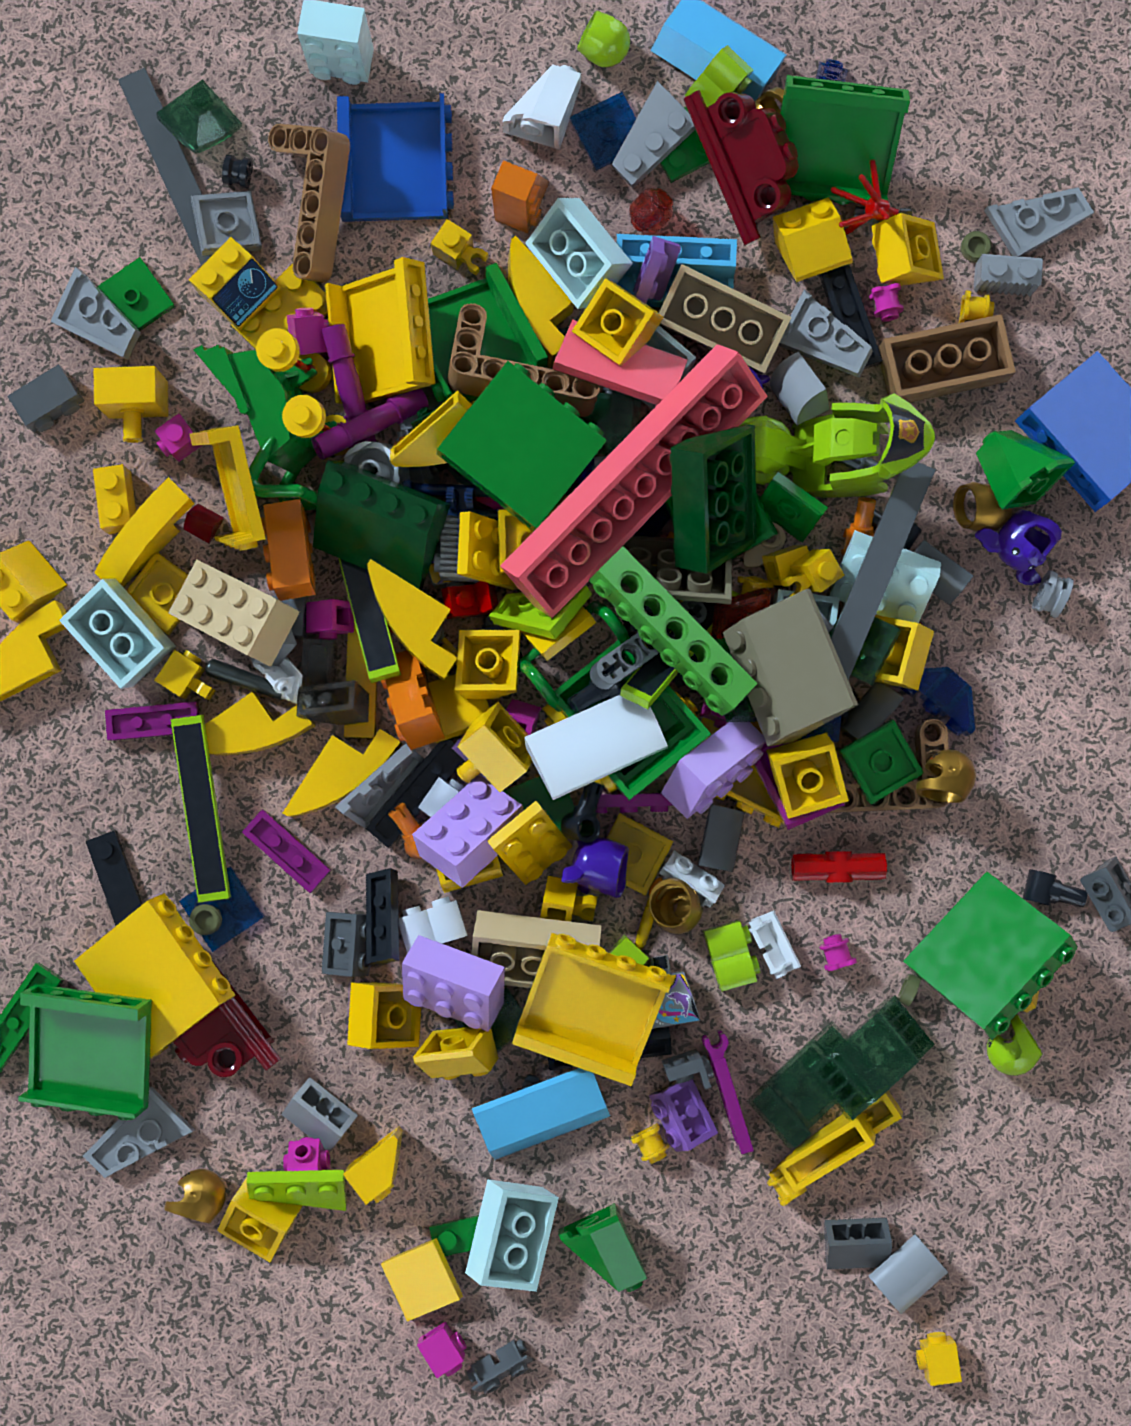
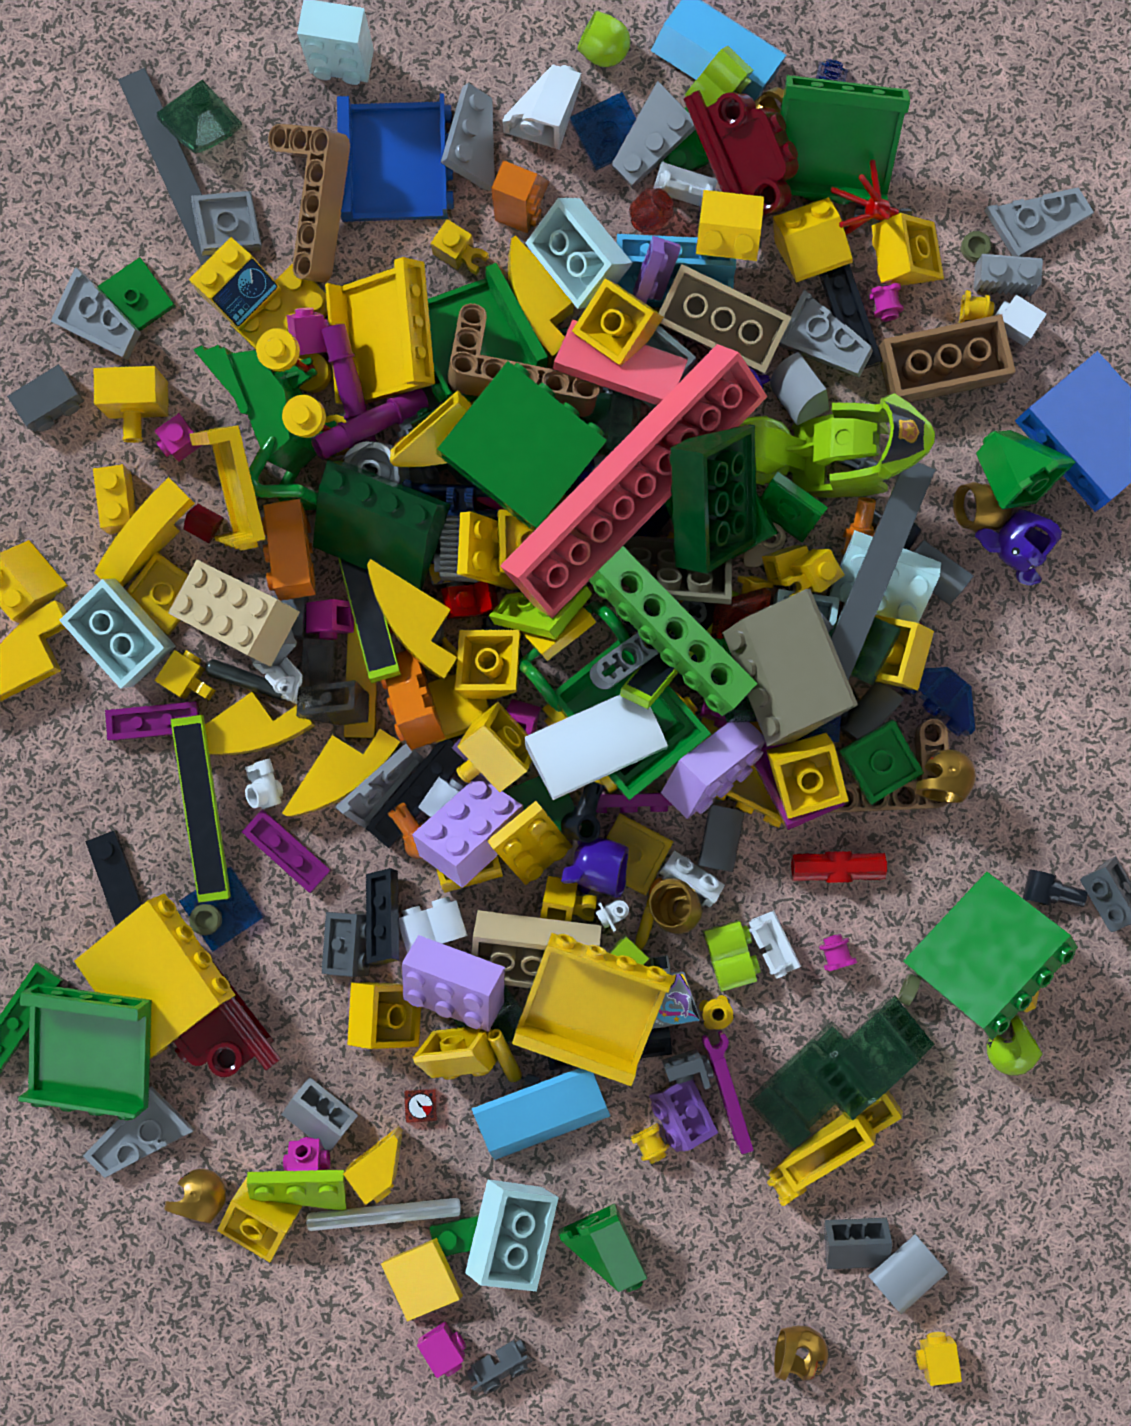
black wheel [222,154,253,188] -> none
black pin [567,665,627,713] -> none
light grey wheel [1032,570,1074,618] -> none
none -> white plate [245,758,283,809]
none -> white axle [306,1198,461,1231]
none -> tile [404,1088,437,1123]
none -> light grey wing [441,83,495,191]
none -> yellow piece [487,1029,522,1082]
none -> white hinge [595,900,629,931]
none -> white hinge [652,162,717,207]
none -> yellow slope [696,190,764,261]
none -> yellow brick [699,995,733,1030]
none -> pearl gold helmet [774,1325,828,1381]
none -> white brick [994,295,1046,346]

